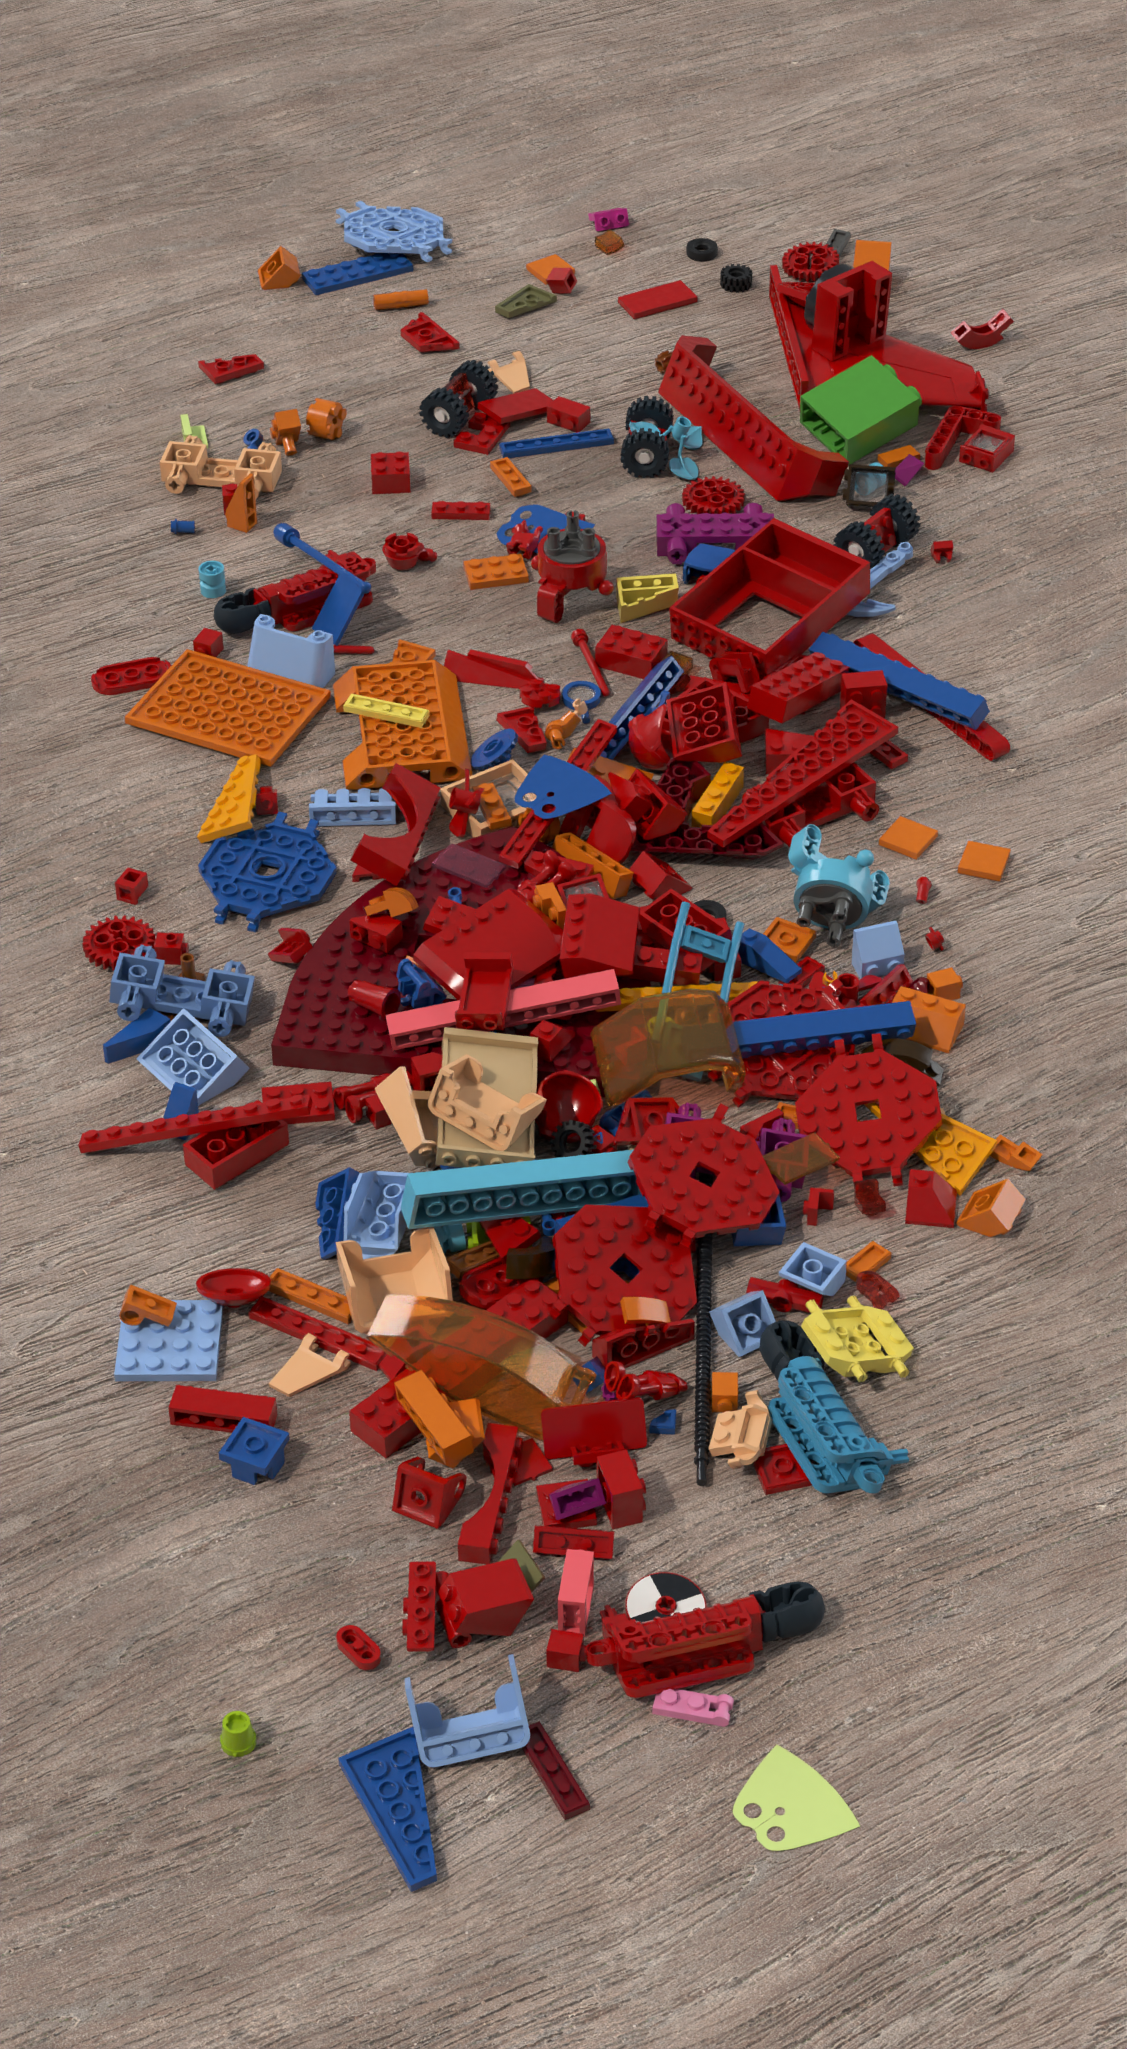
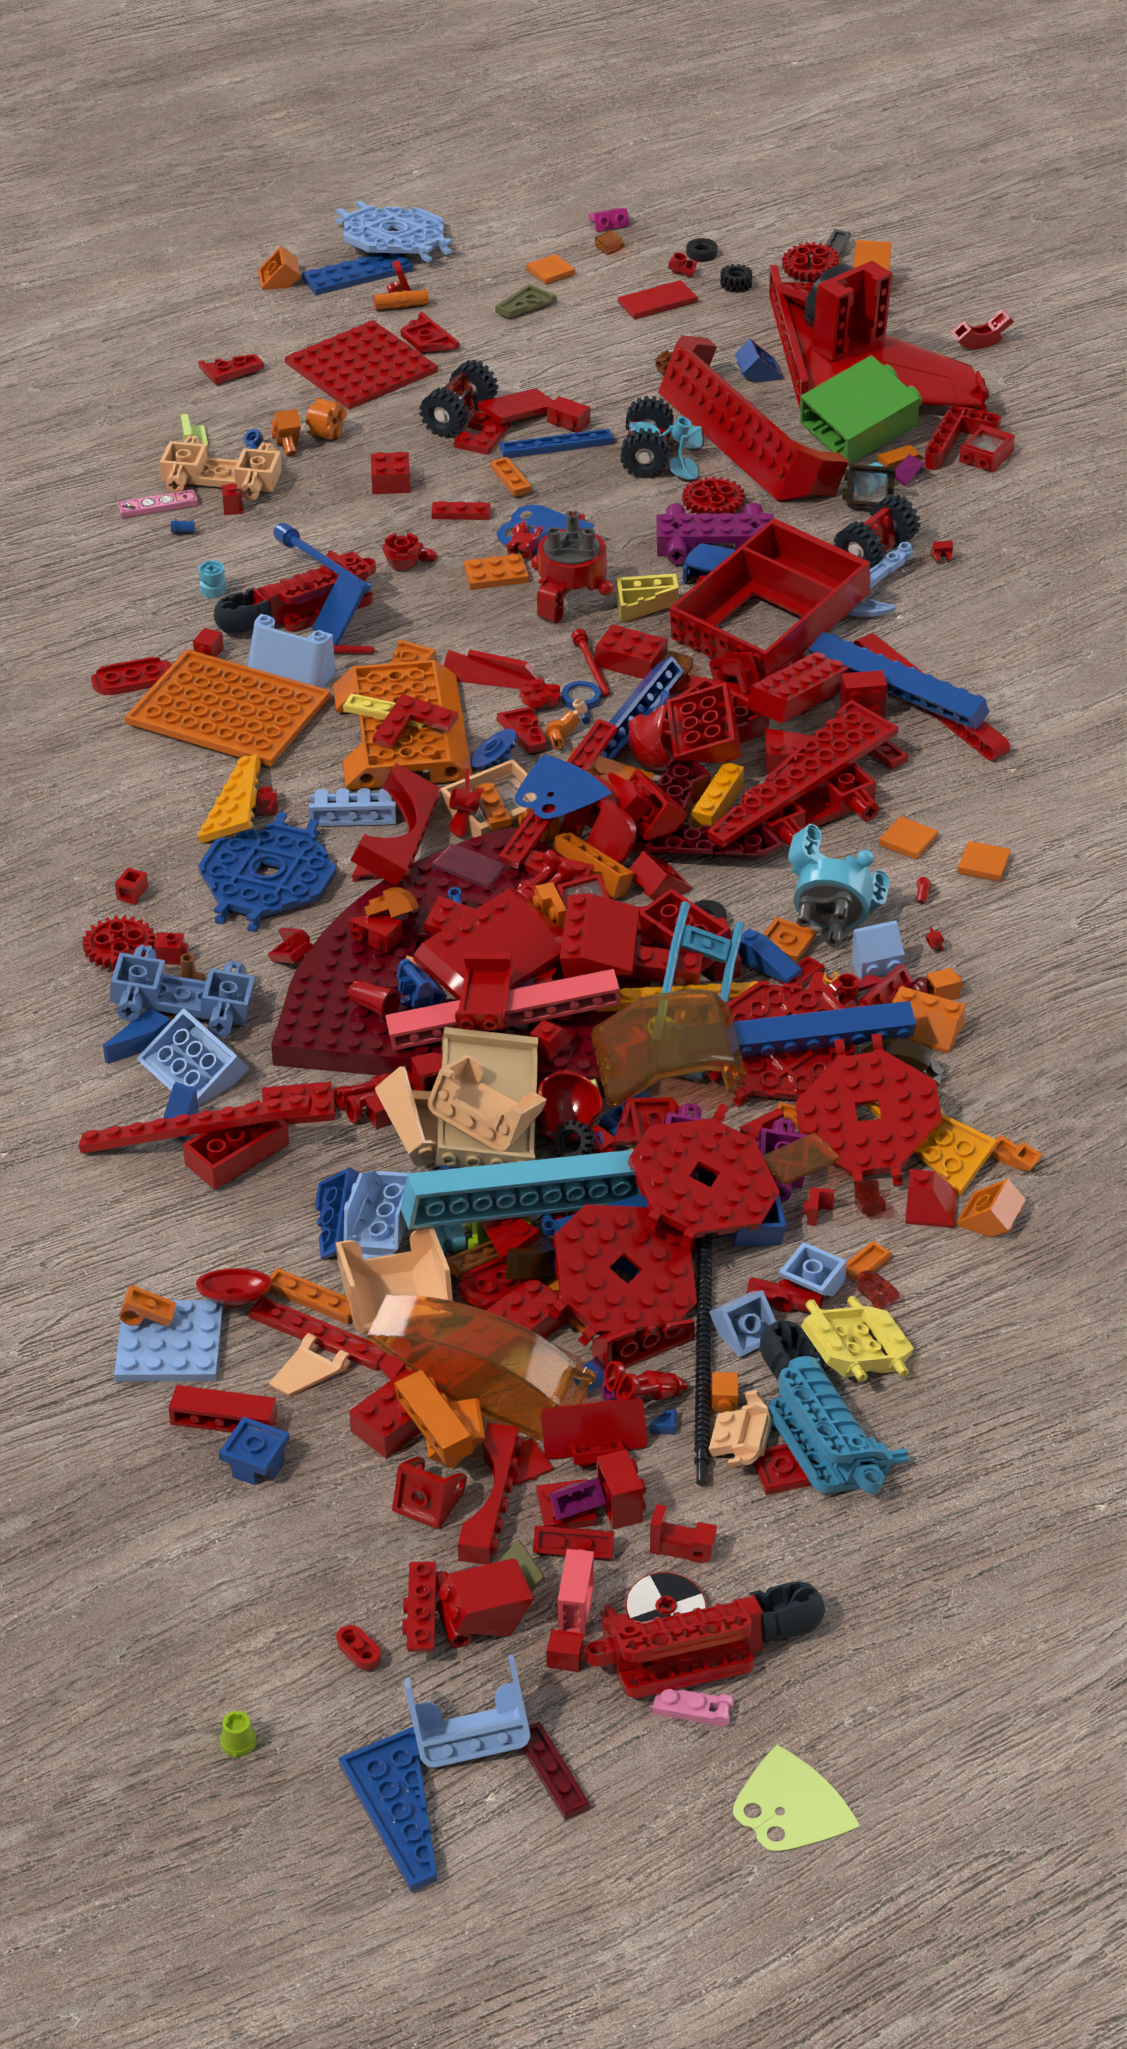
orange slope [225,473,257,533] -> none
light nougat flag [488,351,530,393] -> none
red brick [546,268,578,294] -> none
orange slope [620,1297,671,1325] -> none
none -> bright pink tile [118,490,198,518]
none -> red plate [285,320,438,410]
none -> red plate [372,694,459,749]
none -> red piece [387,260,411,293]
none -> red piece [650,1504,717,1563]
none -> red plate [668,252,697,277]
none -> blue slope [735,339,783,383]

